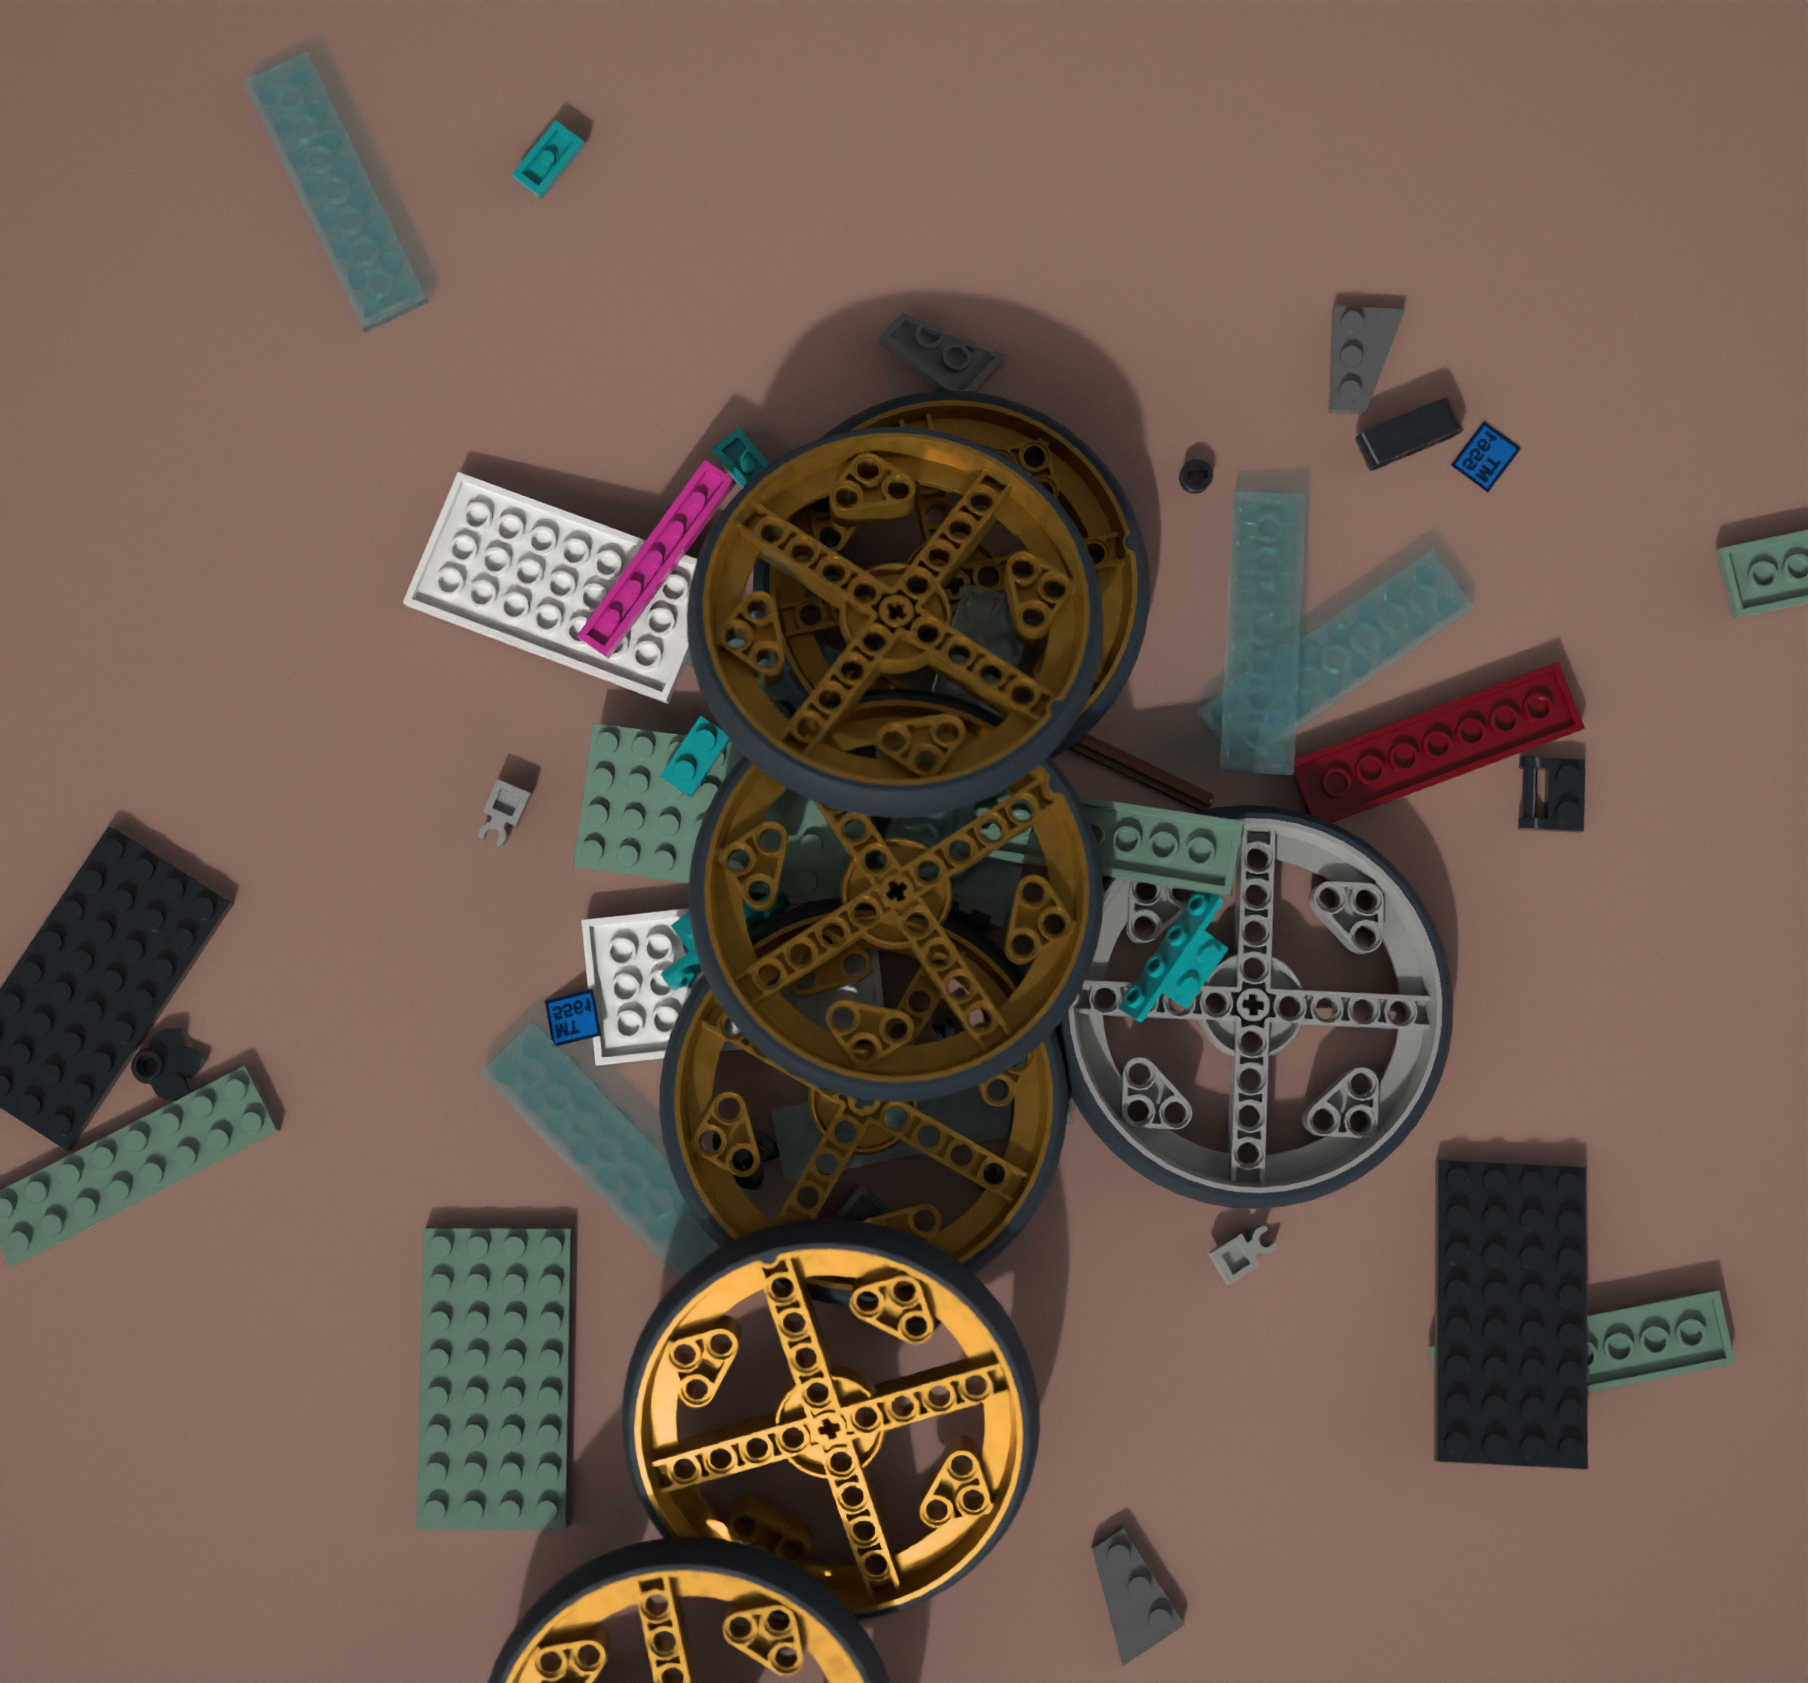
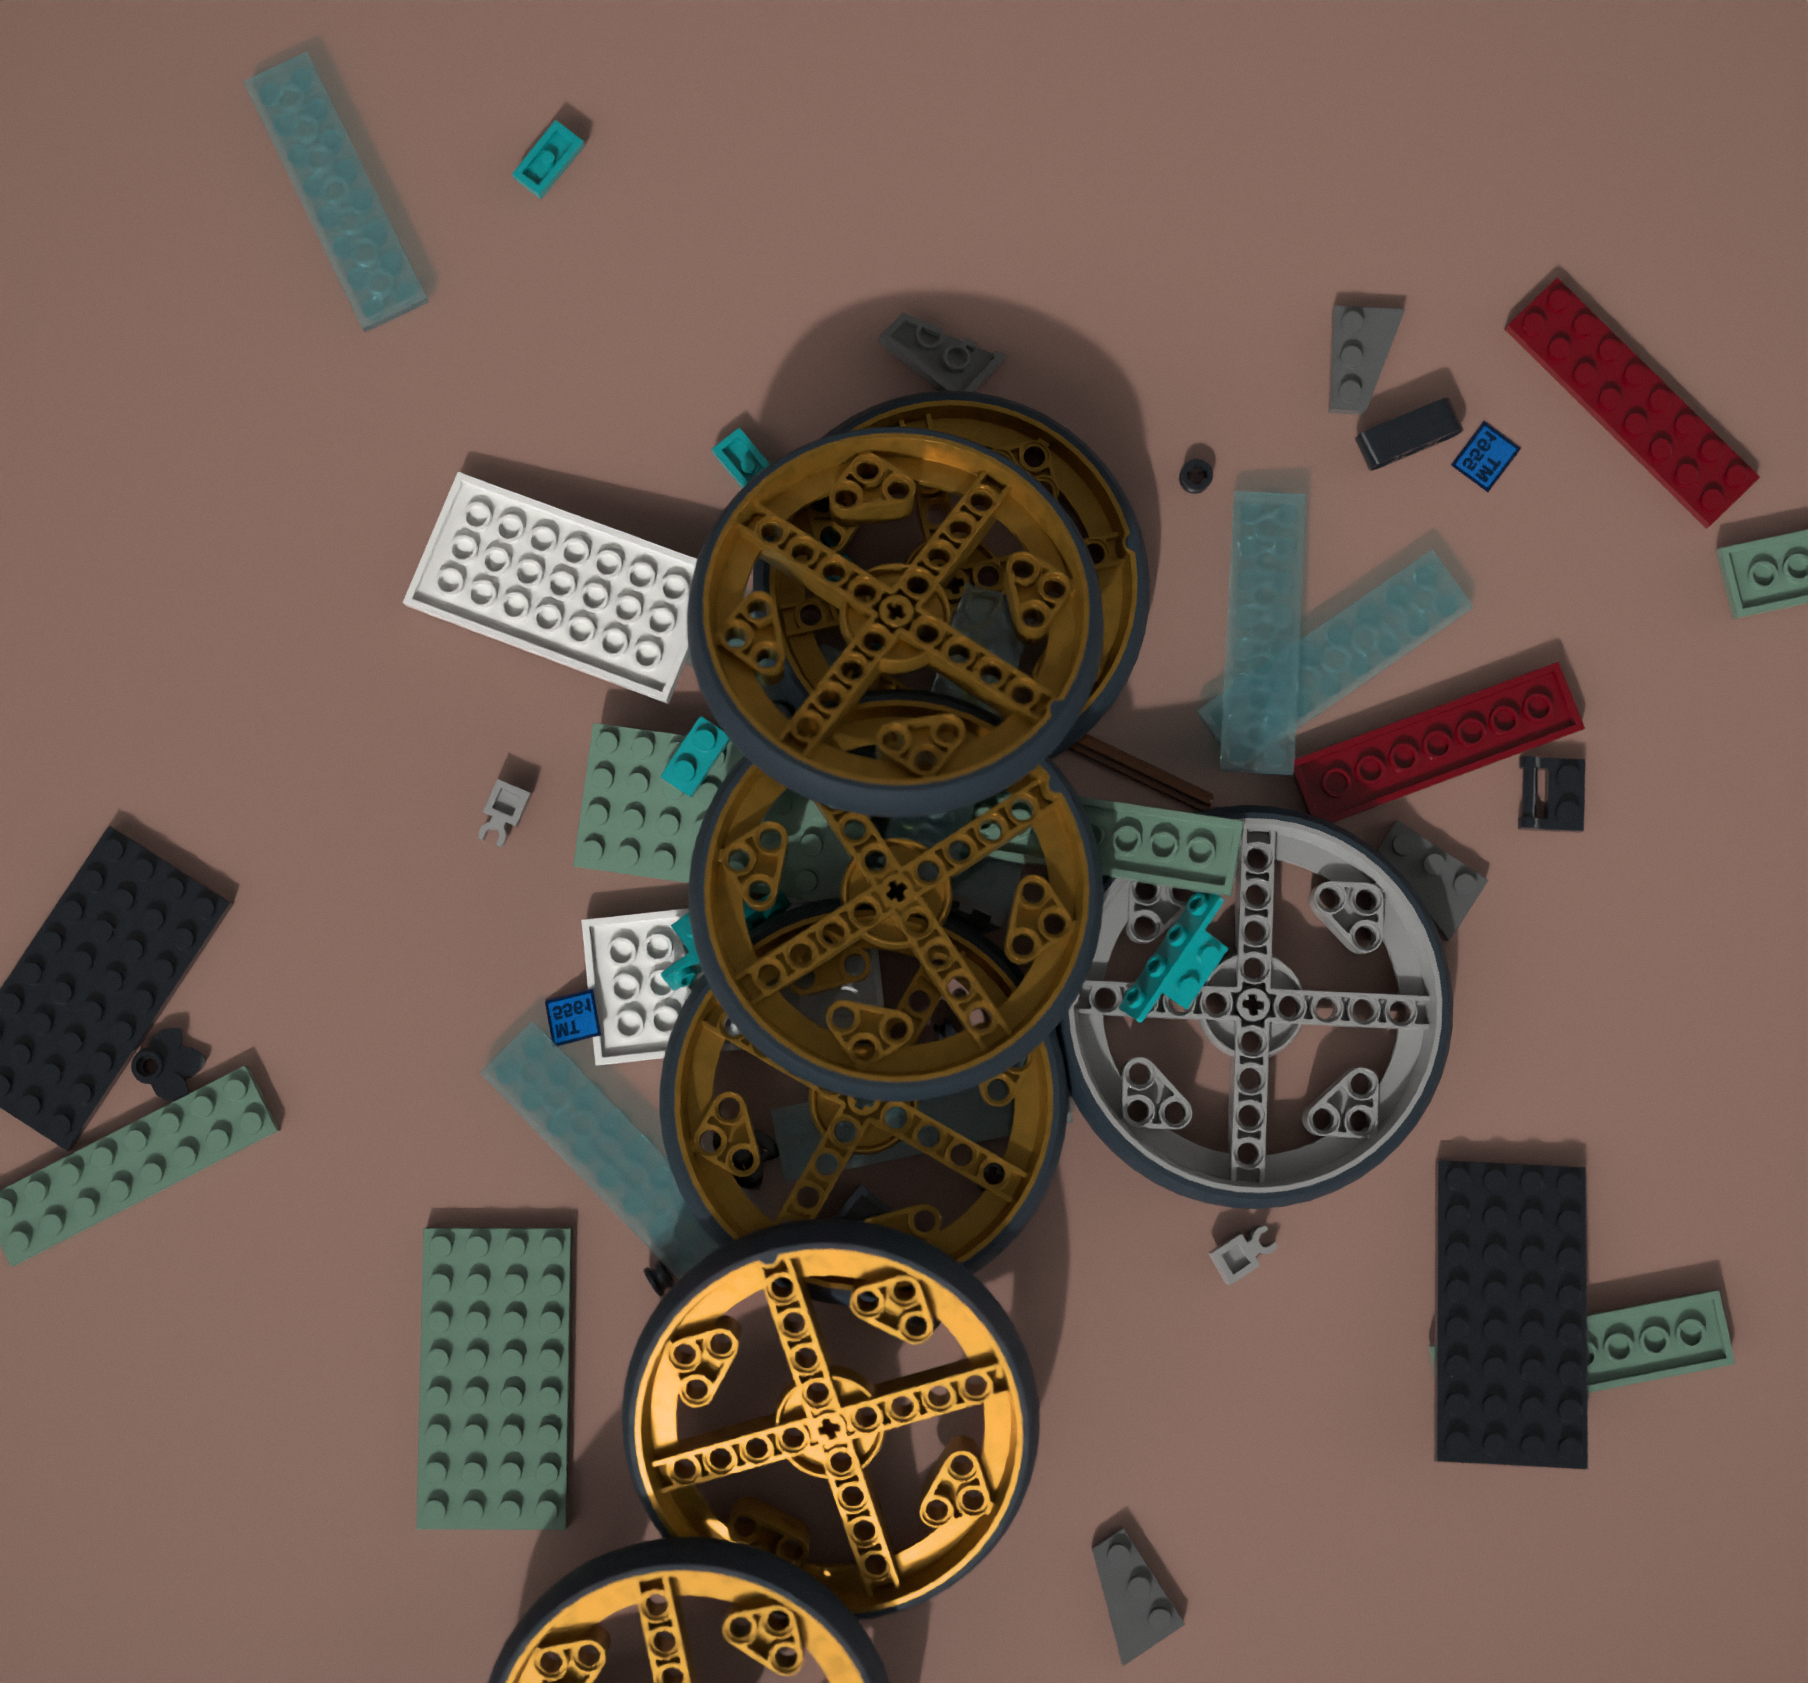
dark pink plate [577,460,736,659] -> none
none -> black bush [643,1259,675,1297]
none -> dark grey wing [1376,820,1489,941]
none -> dark red plate [1505,277,1760,529]

